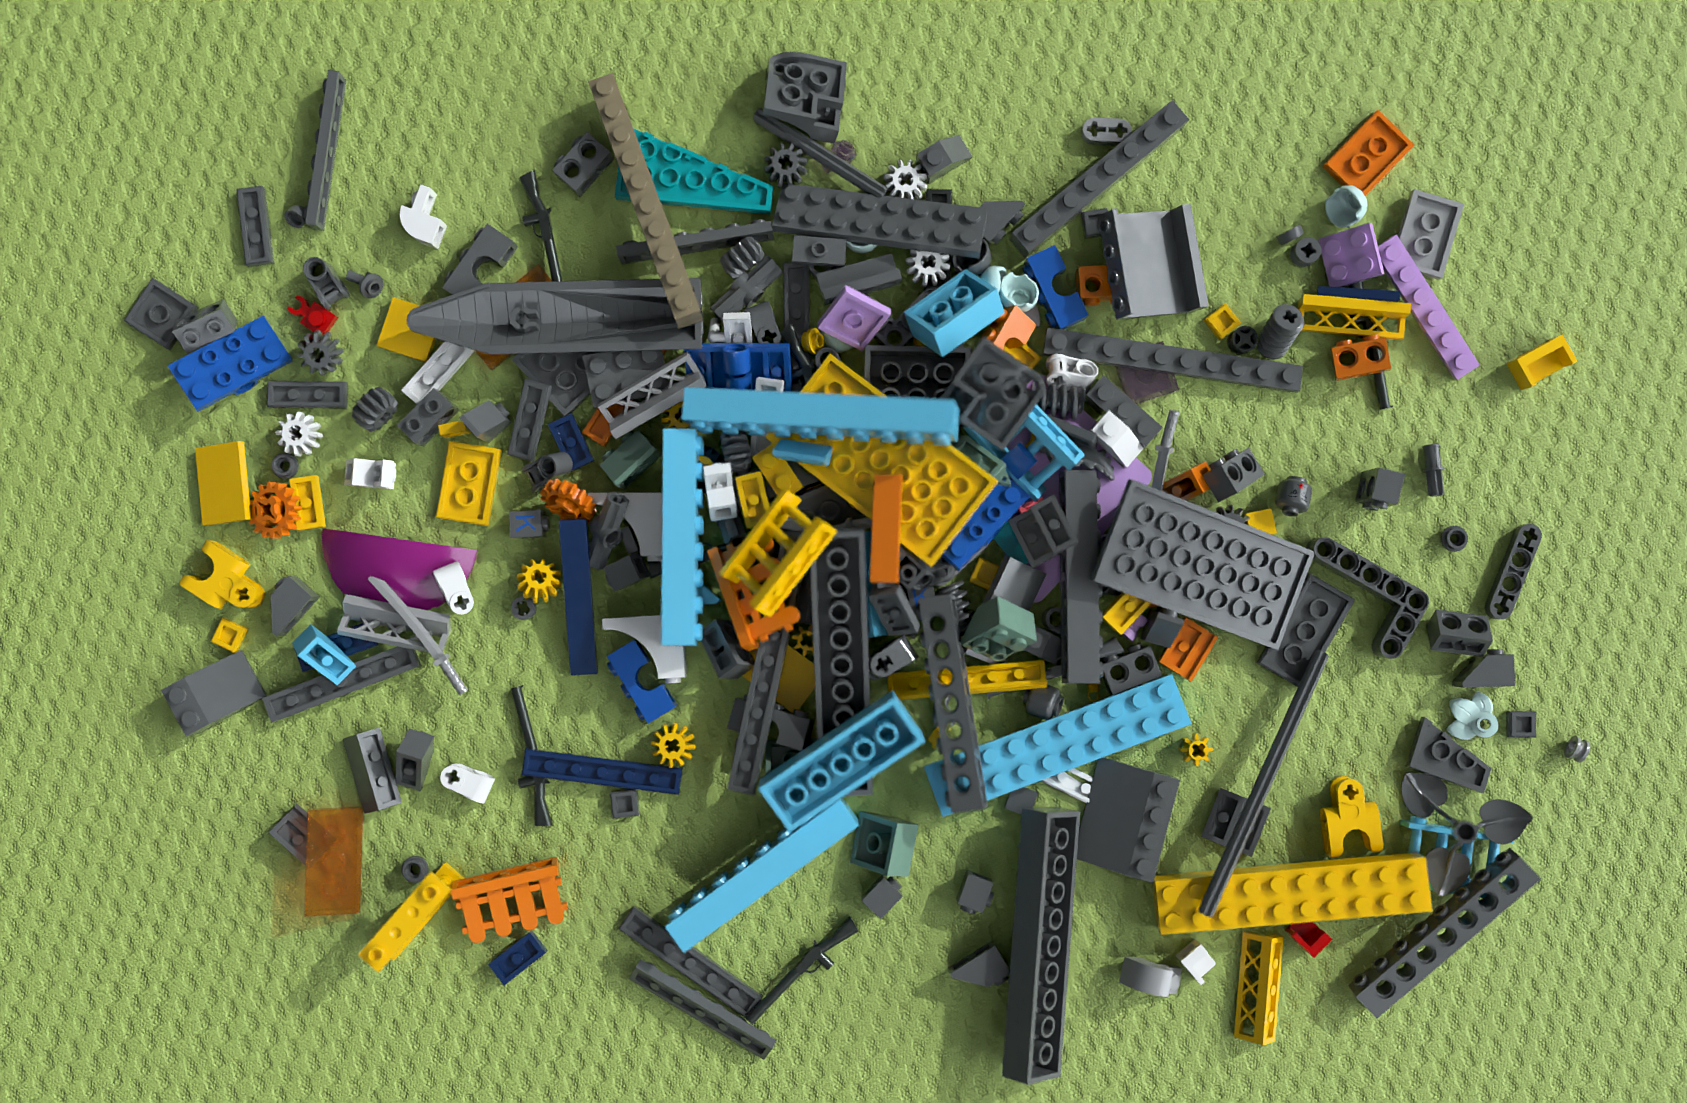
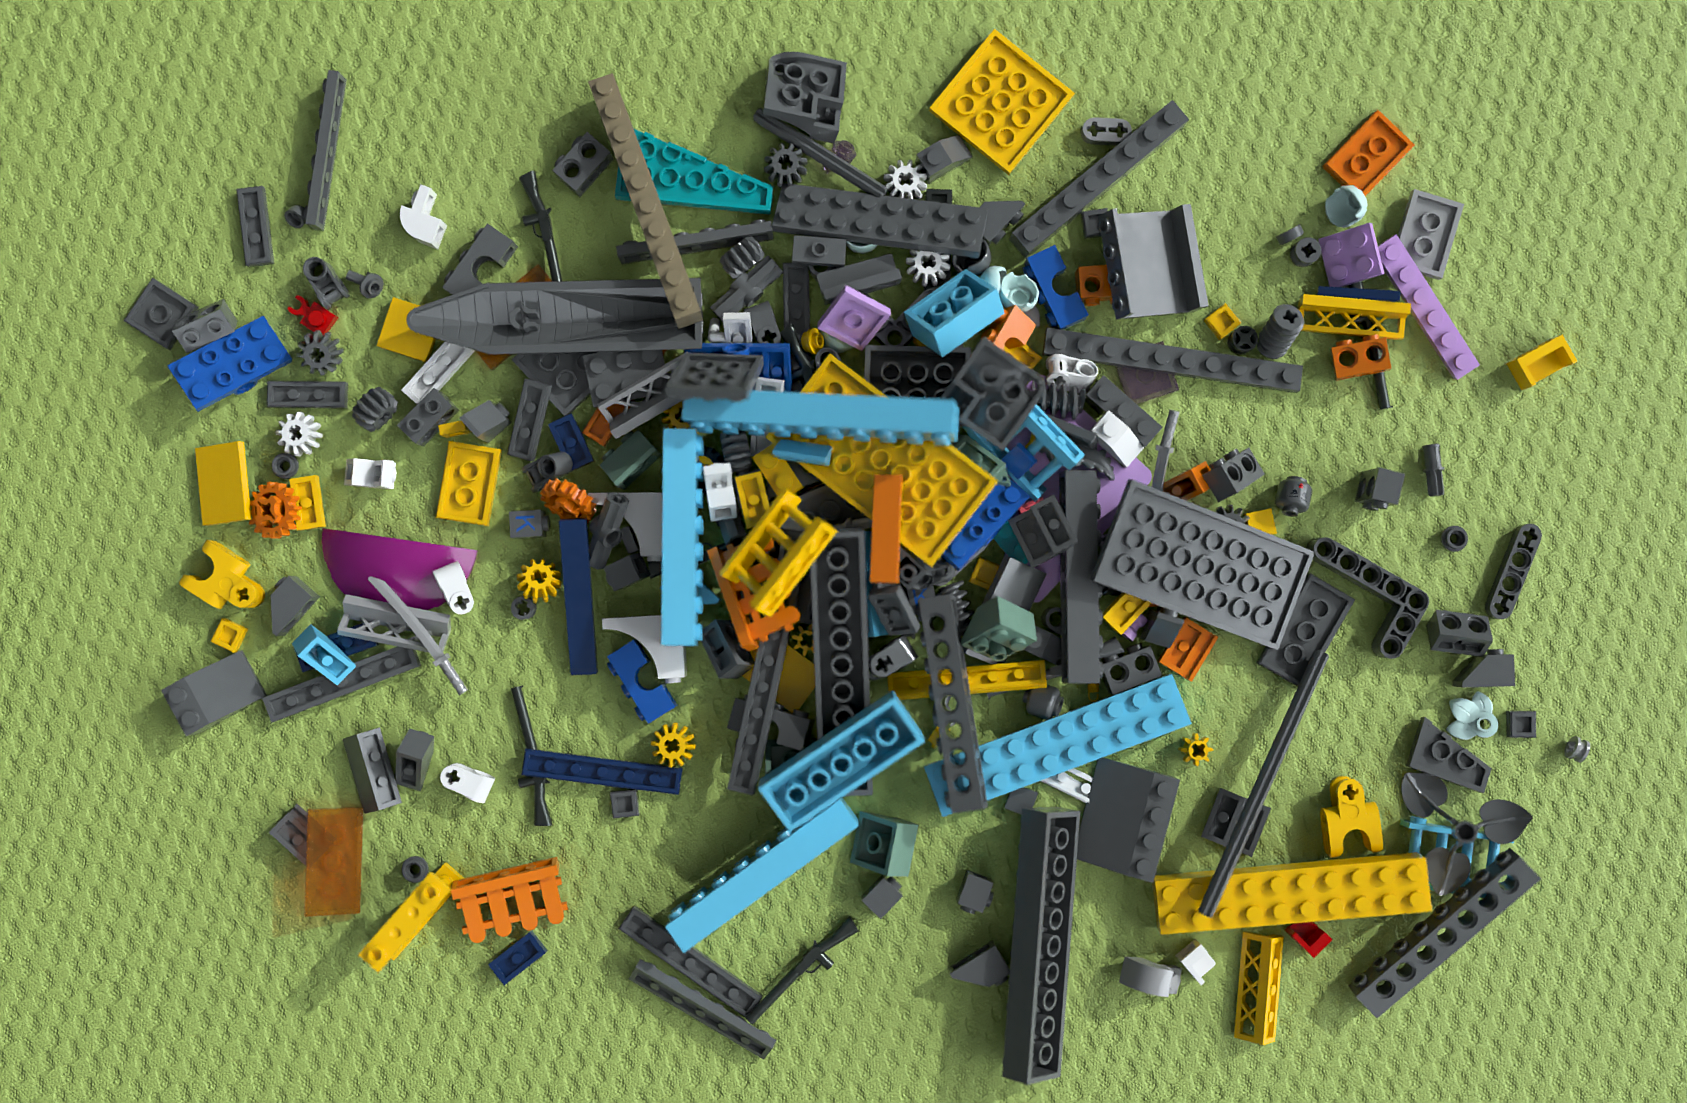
none -> dark grey plate [665,353,764,402]
none -> yellow plate [929,29,1075,175]

